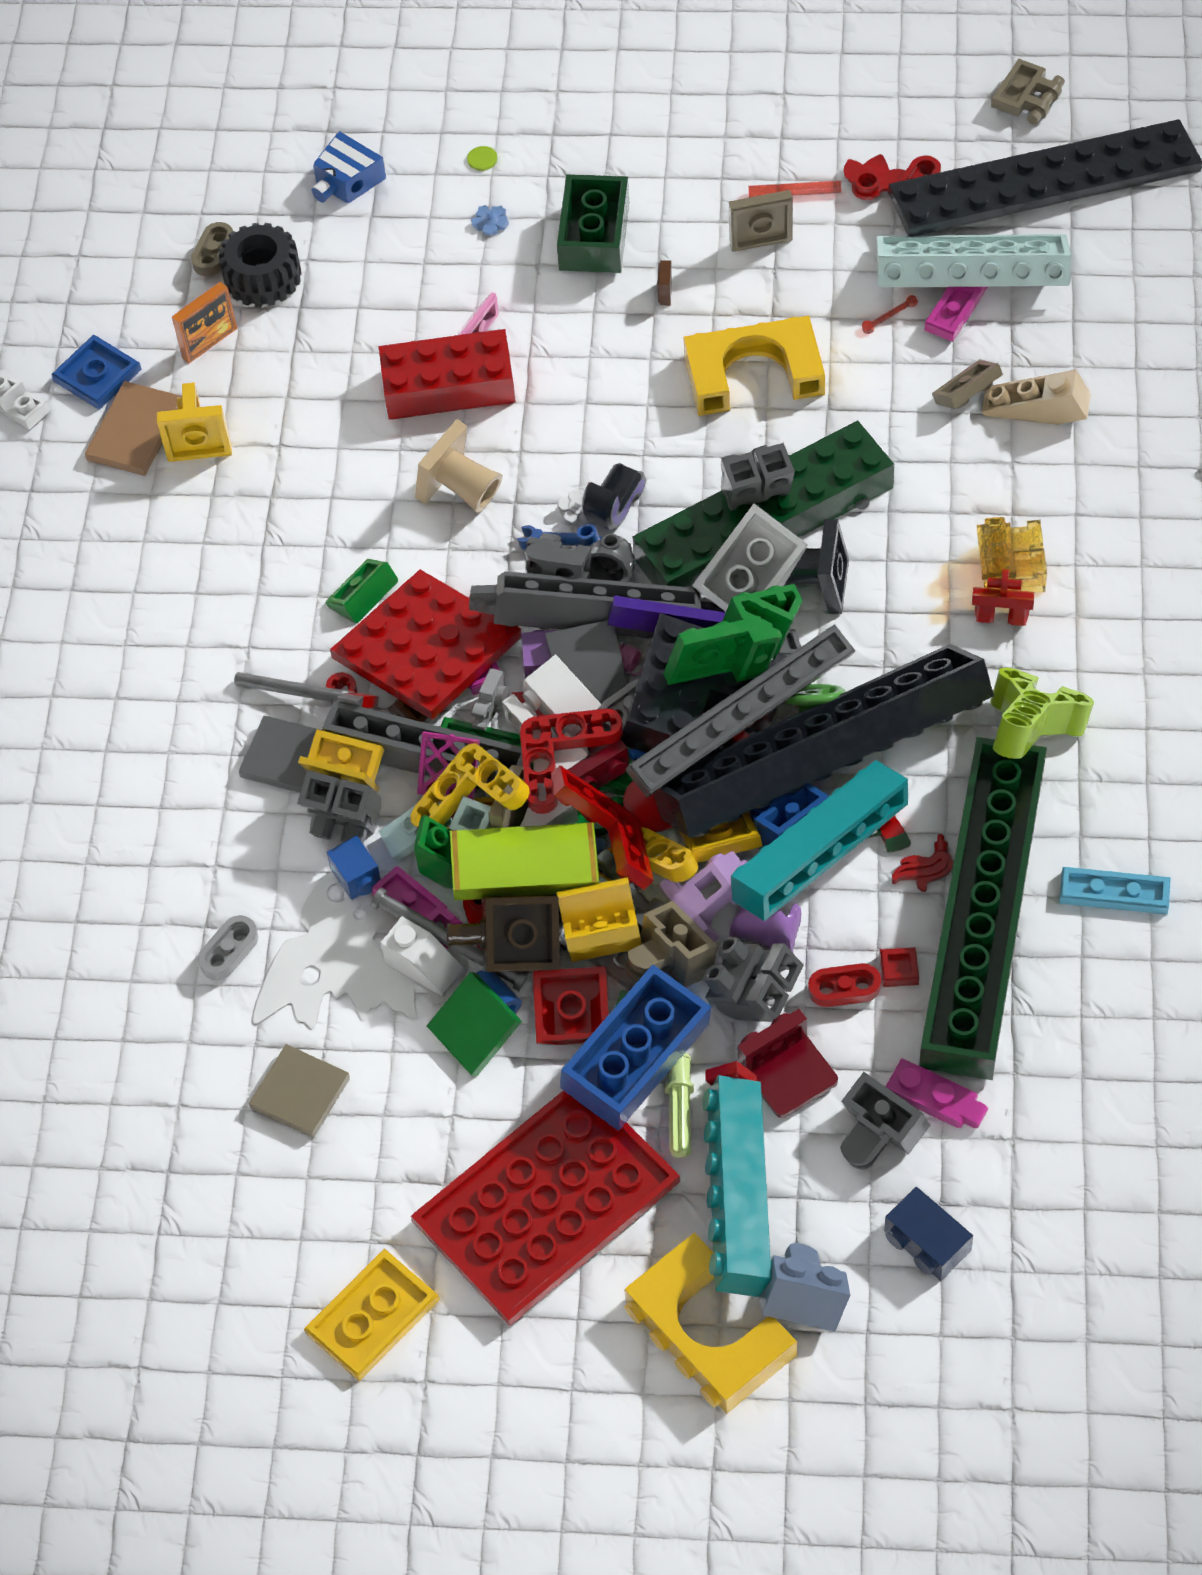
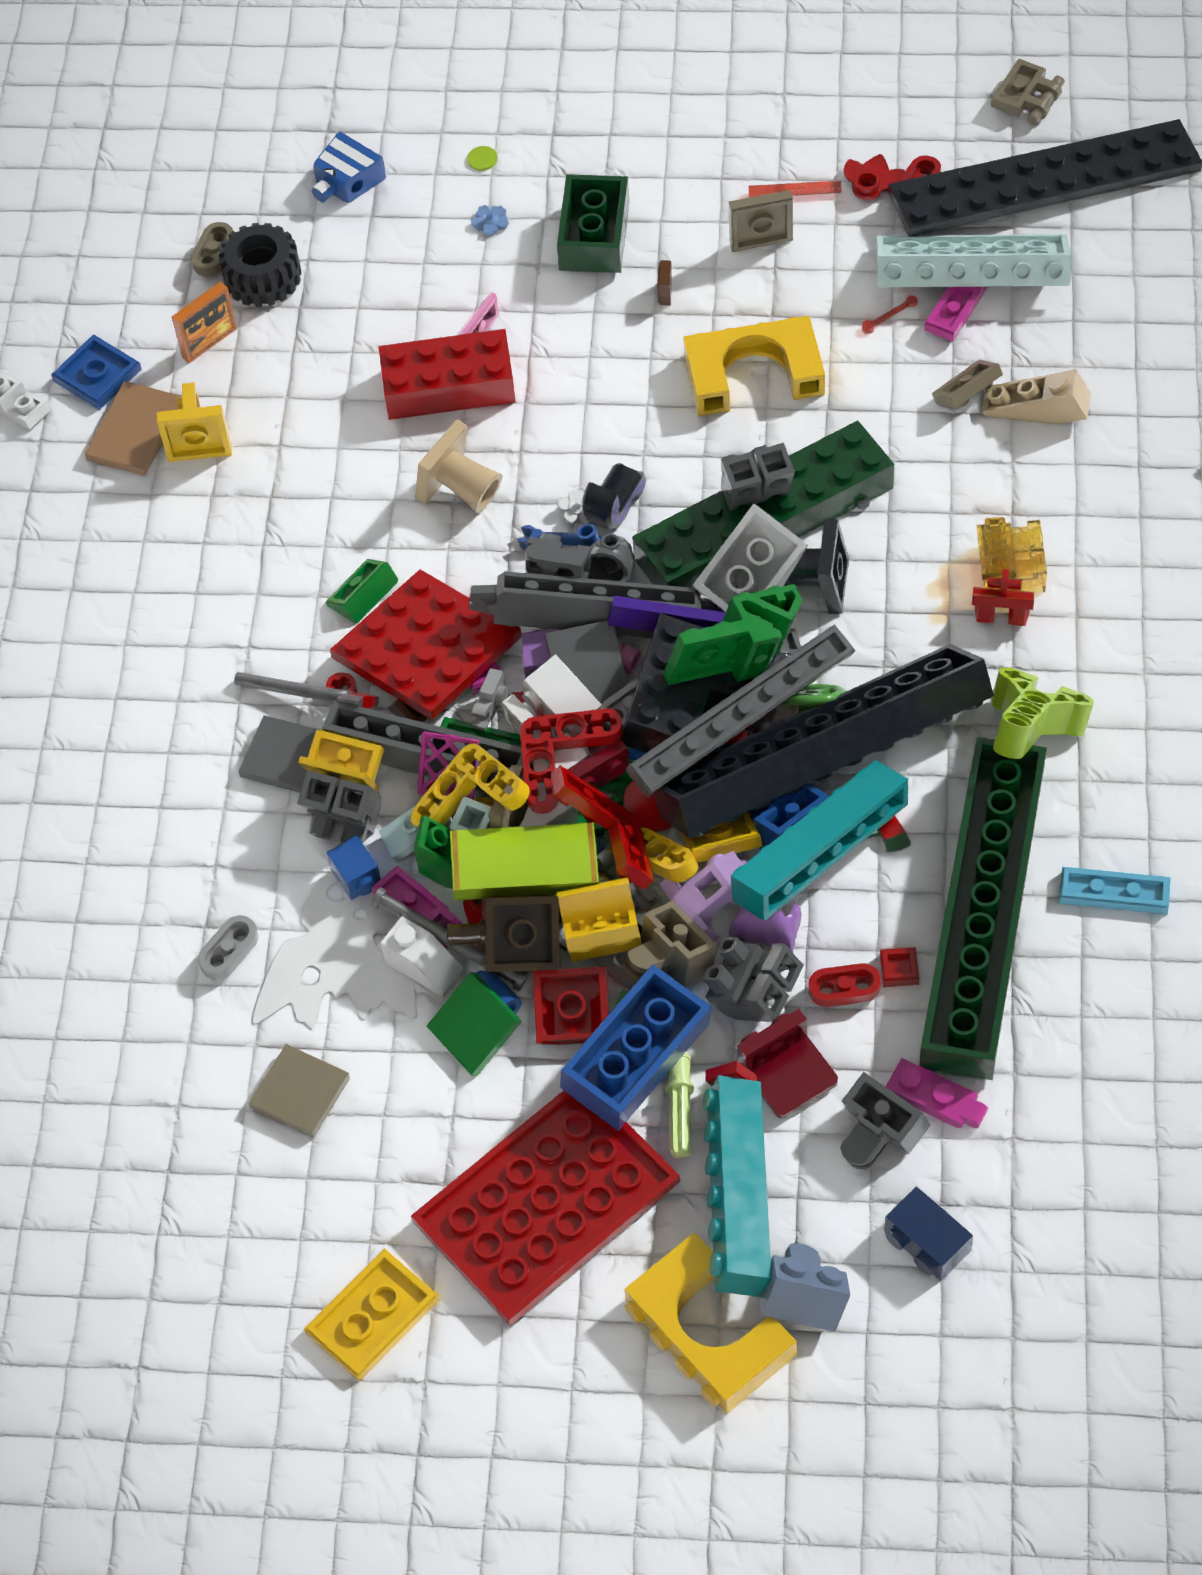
red piece [891,833,953,892] -> none

